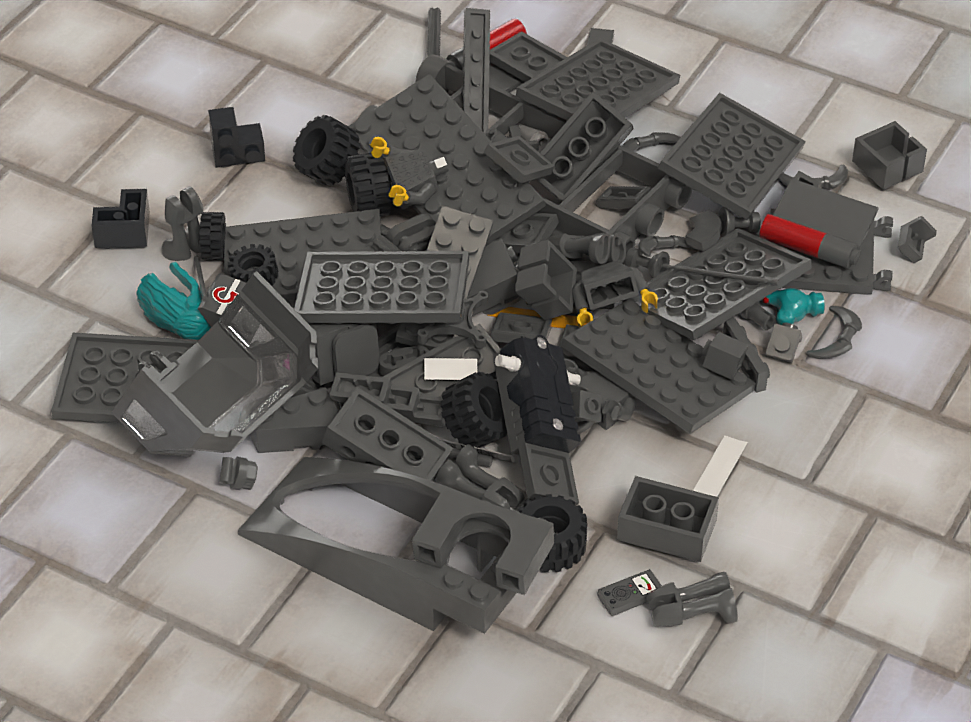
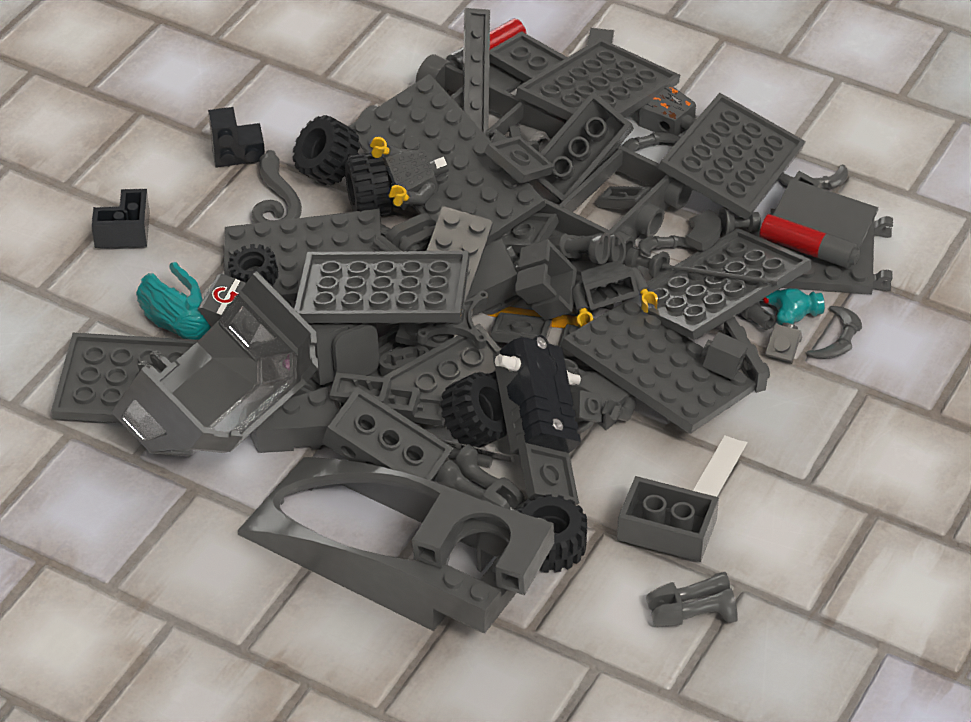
dark grey piece [162,186,204,261] -> none
dark grey piece [194,256,208,301] -> none
black tyre [199,212,226,259] -> none
dark grey piece [219,456,258,490] -> none
white sticker [424,358,477,380] -> none
dark grey axle [427,7,441,57] -> none
dark grey tile [598,569,662,616] -> none
dark grey piece [852,121,927,190] -> none
dark grey bracket [898,216,937,263] -> none
none -> dark grey plant [252,150,302,223]
none -> dark grey torso [639,84,696,136]

